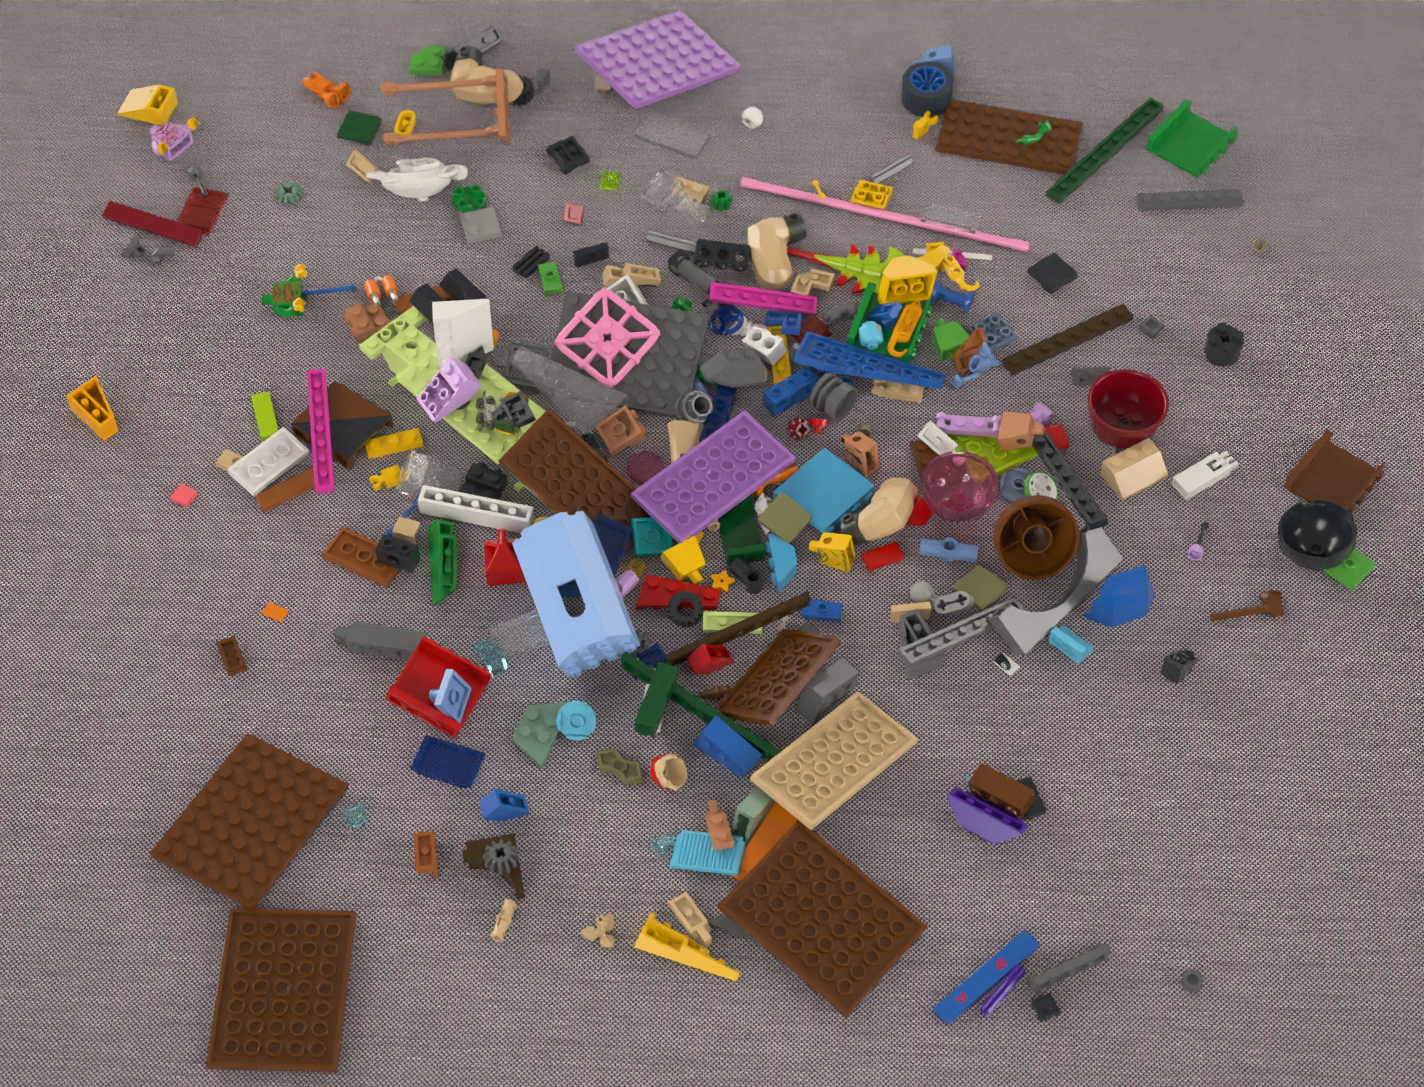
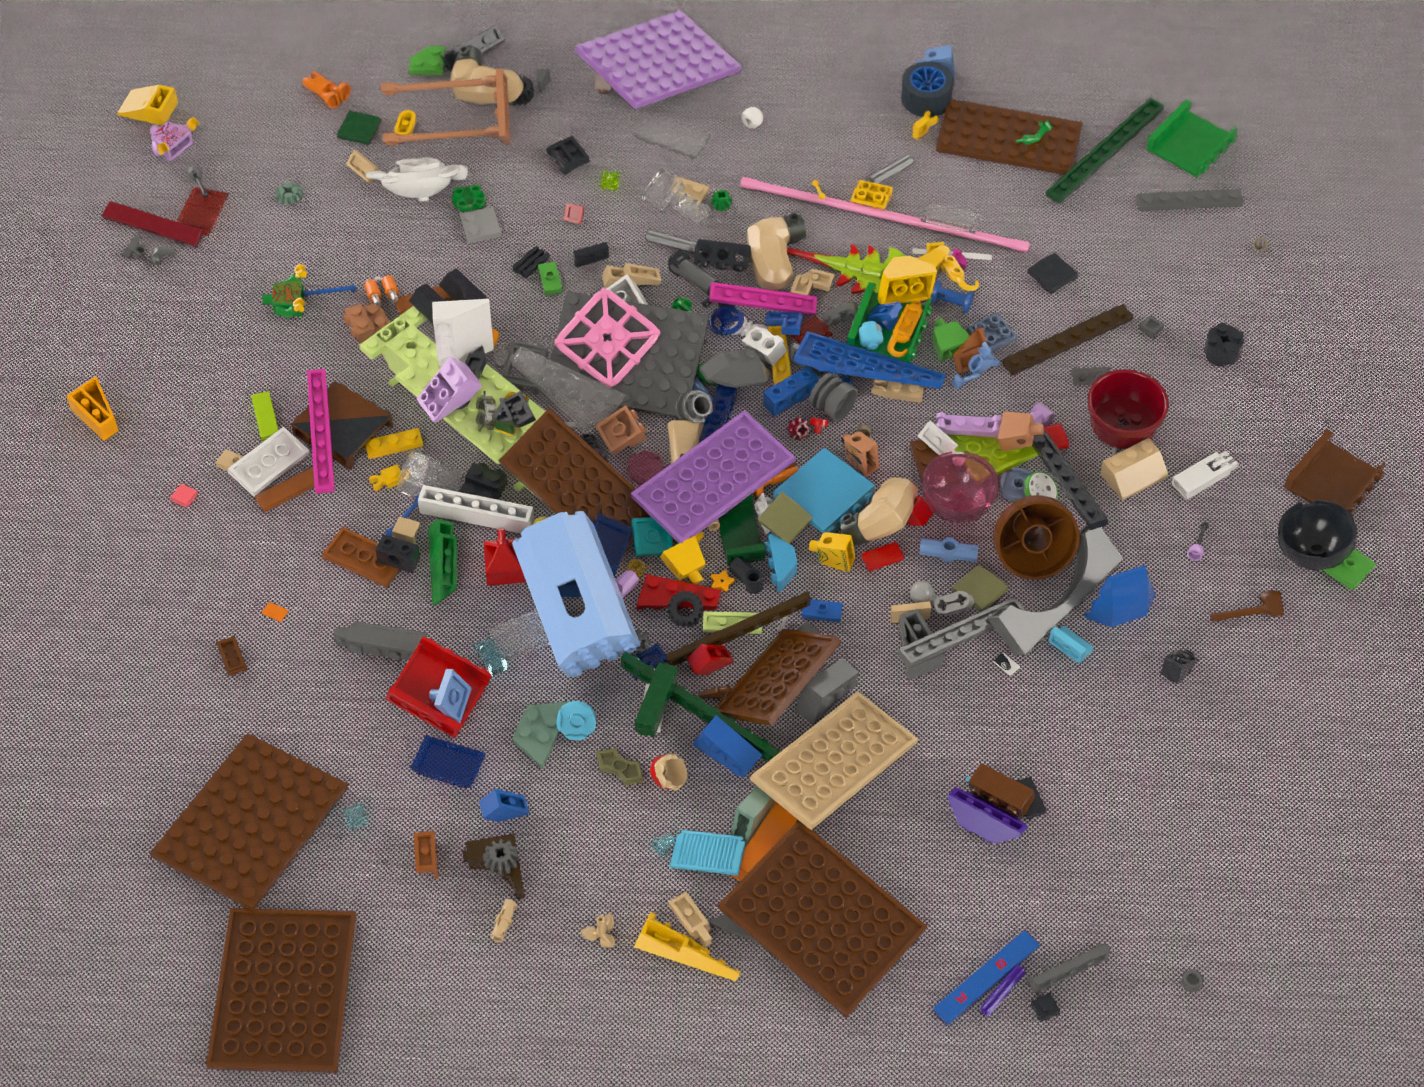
nougat hinge [705,800,734,851] -> none

